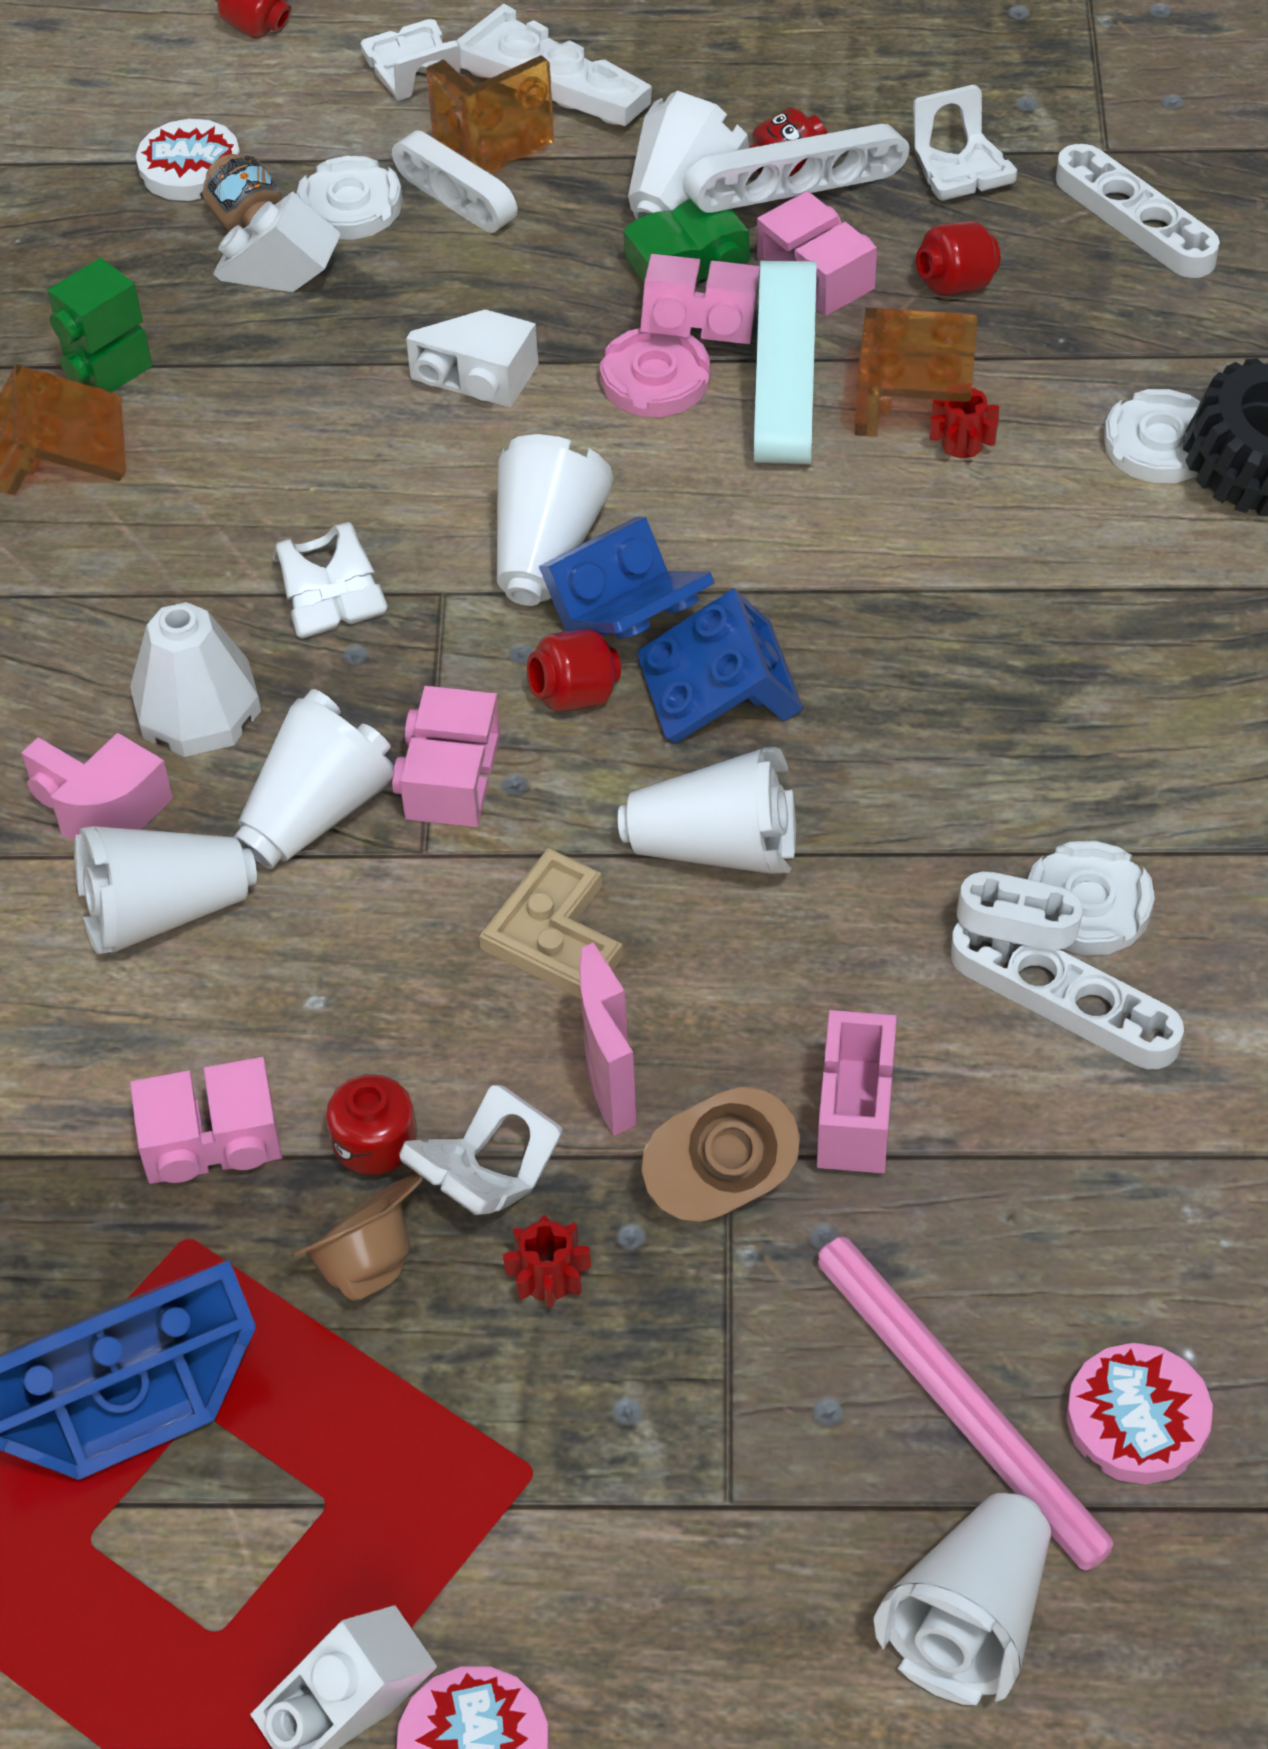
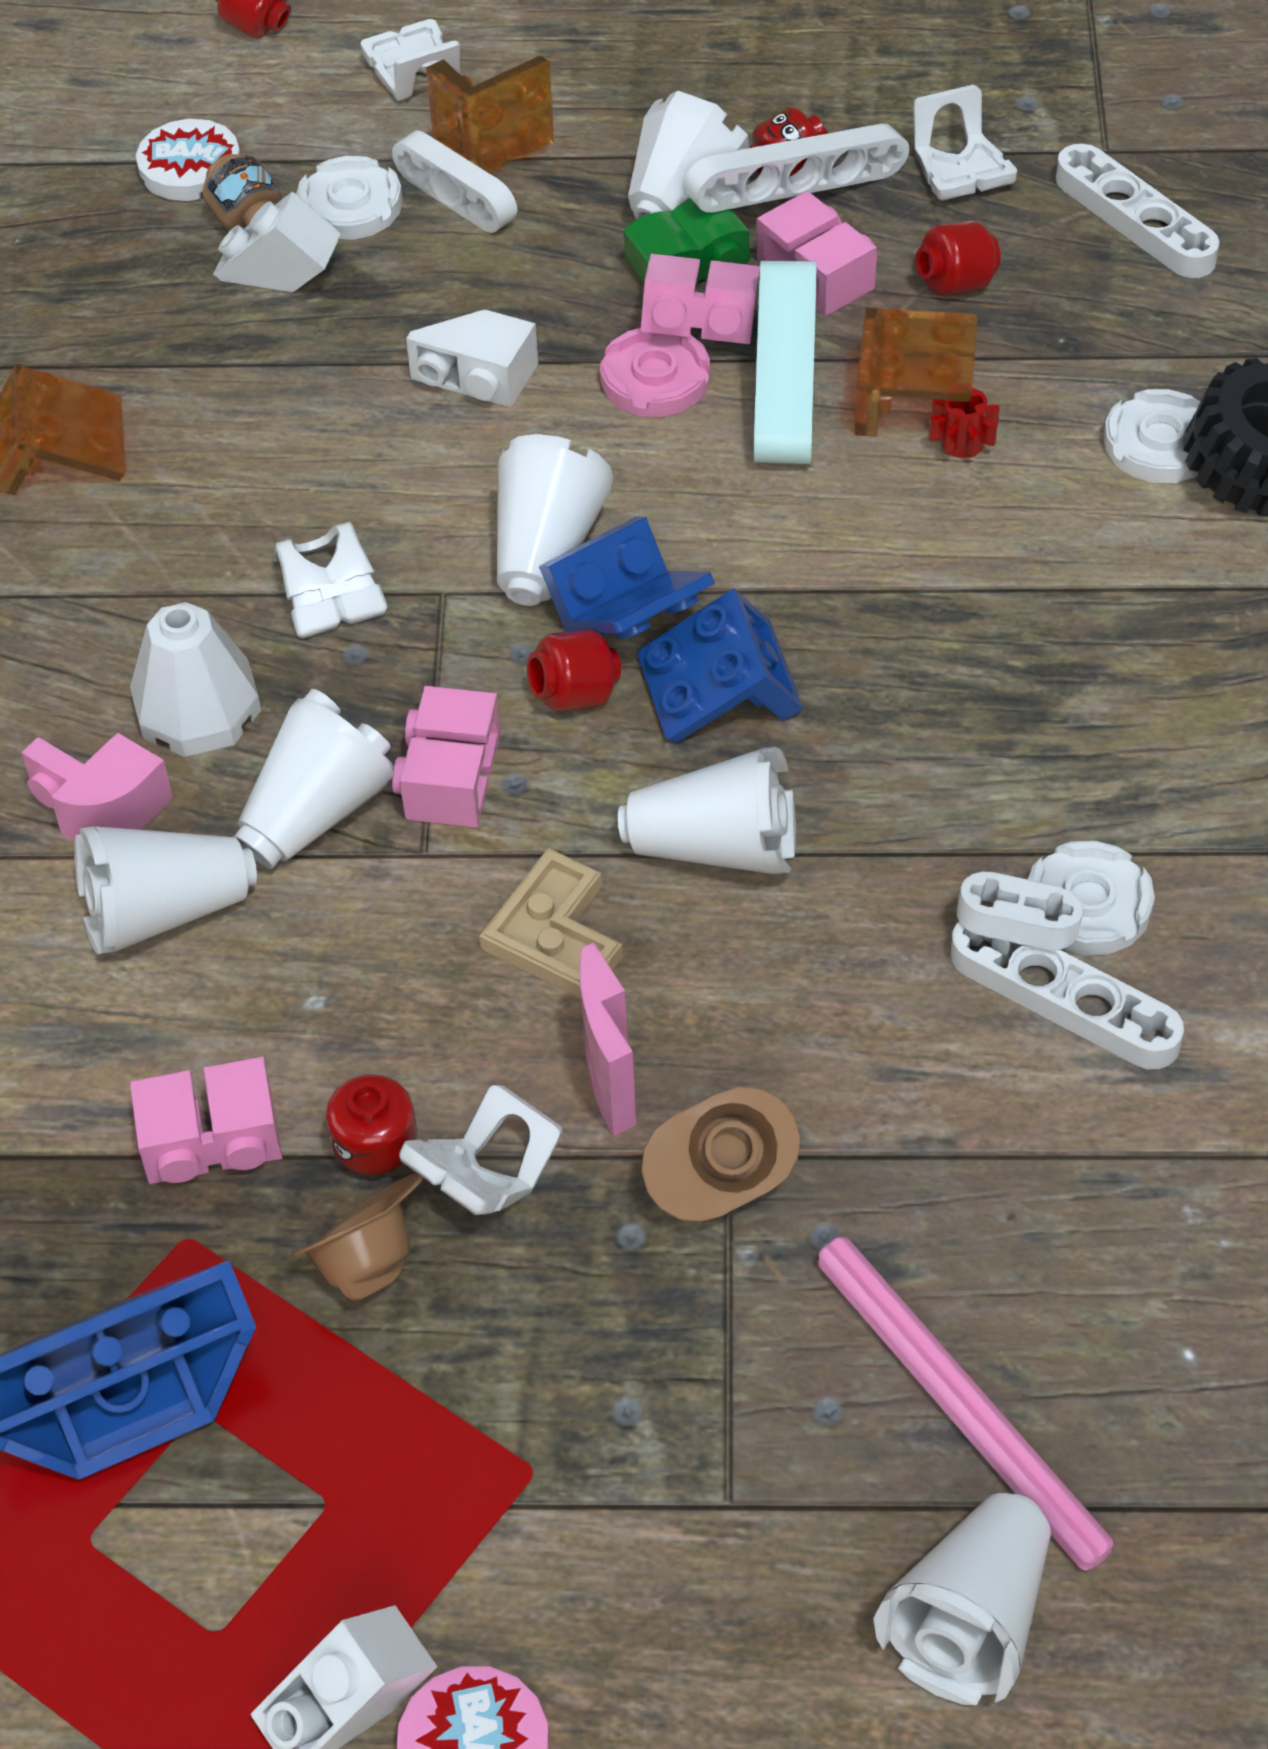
green piece [47,257,153,399] -> none
white wing [456,4,652,126] -> none
red gear [503,1215,591,1308] -> none
bright pink piece [817,1010,897,1174] -> none
tile [1066,1343,1213,1485] -> none

